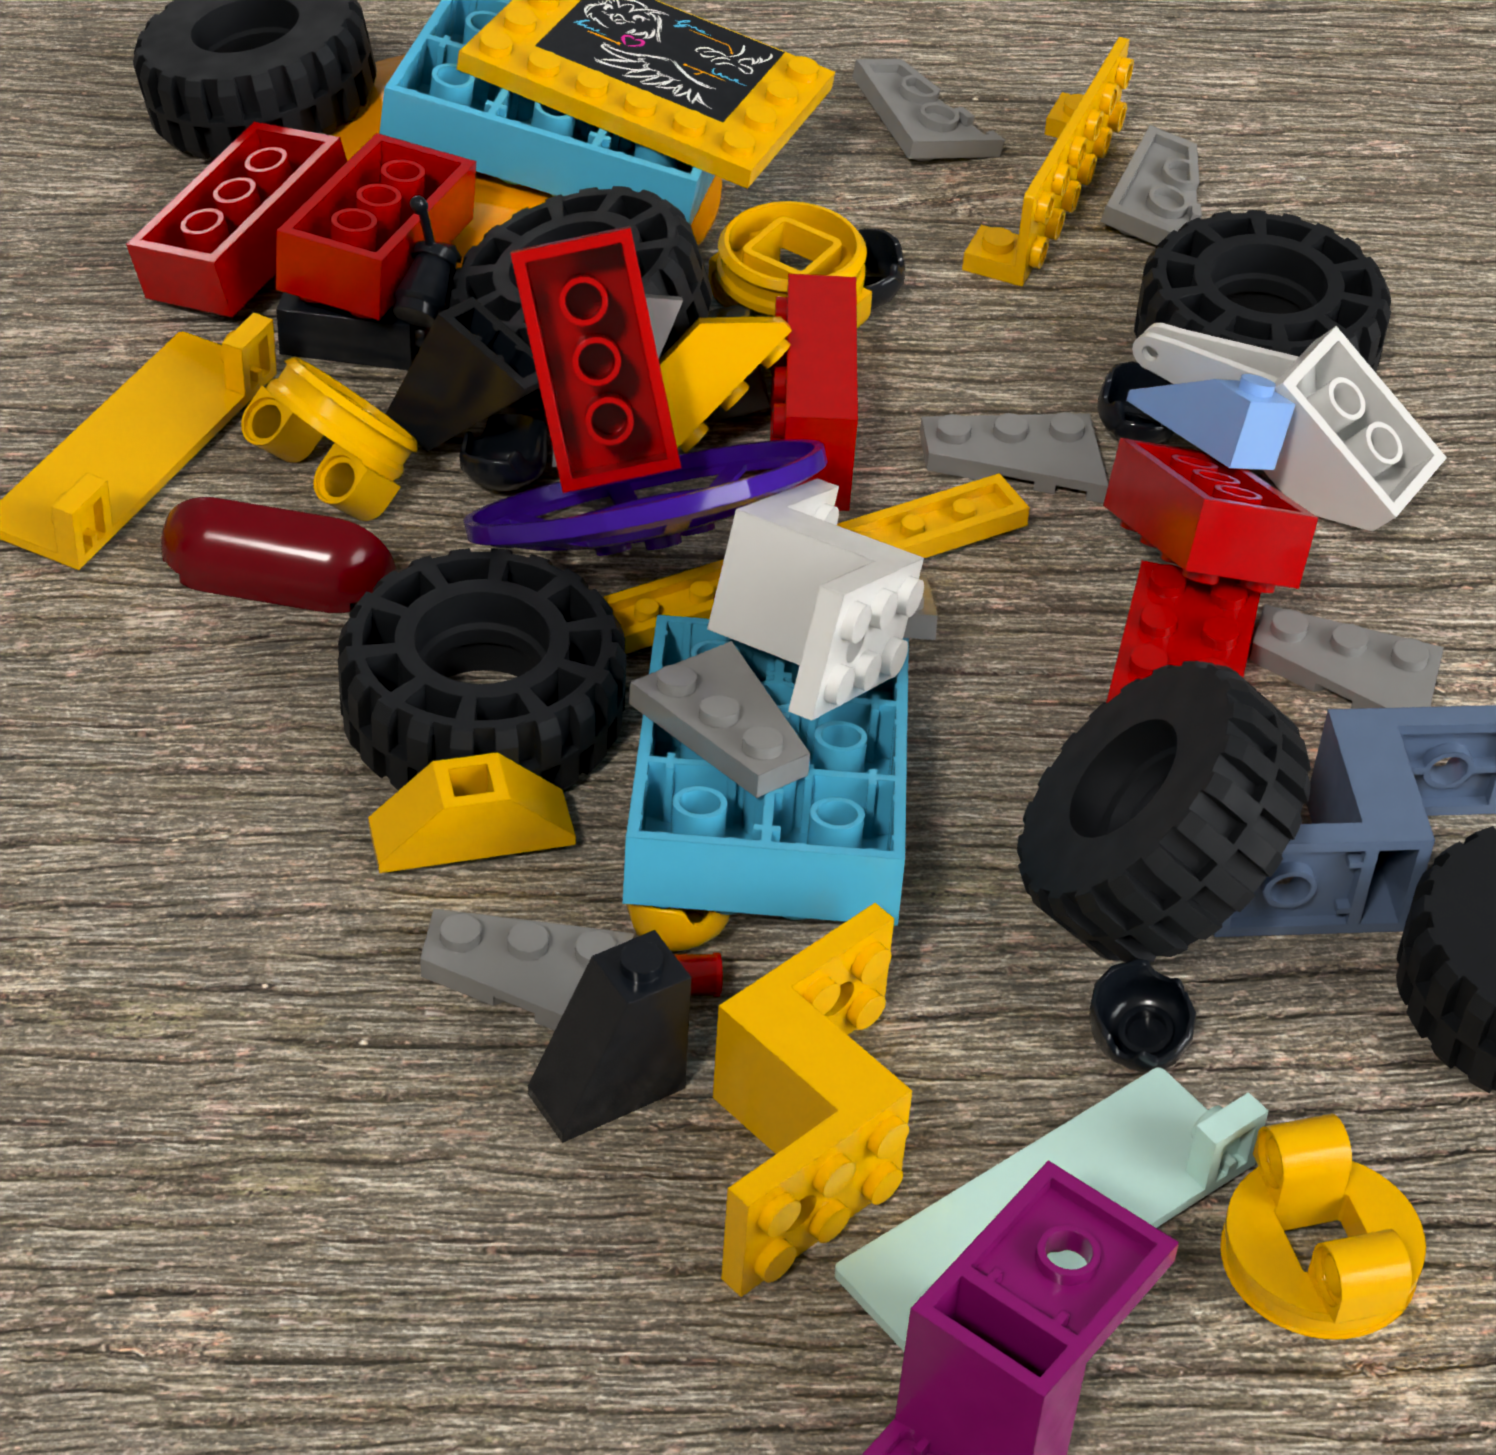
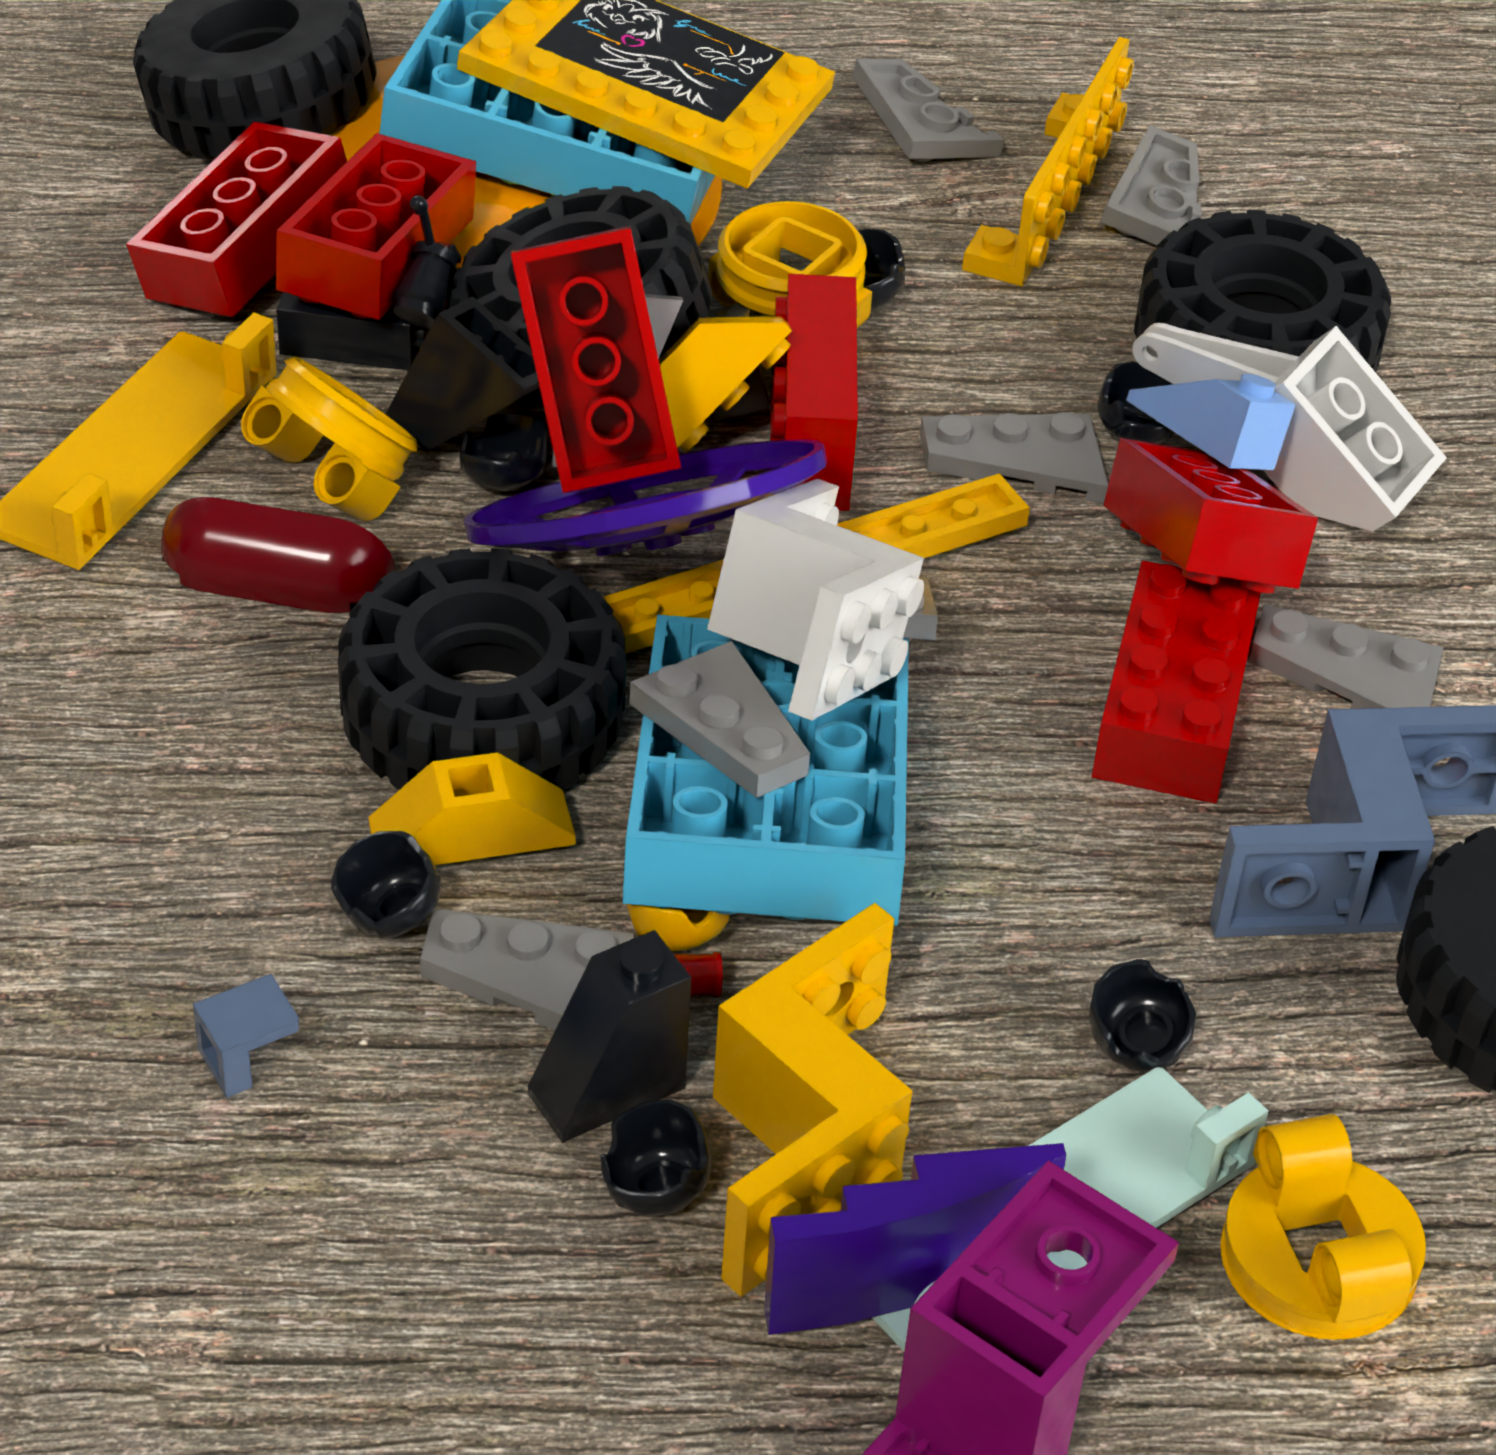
black tyre [1017,661,1311,962] -> none
none -> sand blue panel [193,974,299,1098]
none -> black hair [331,831,441,938]
none -> black hair [600,1099,712,1217]
none -> dark purple slope [764,1143,1066,1335]

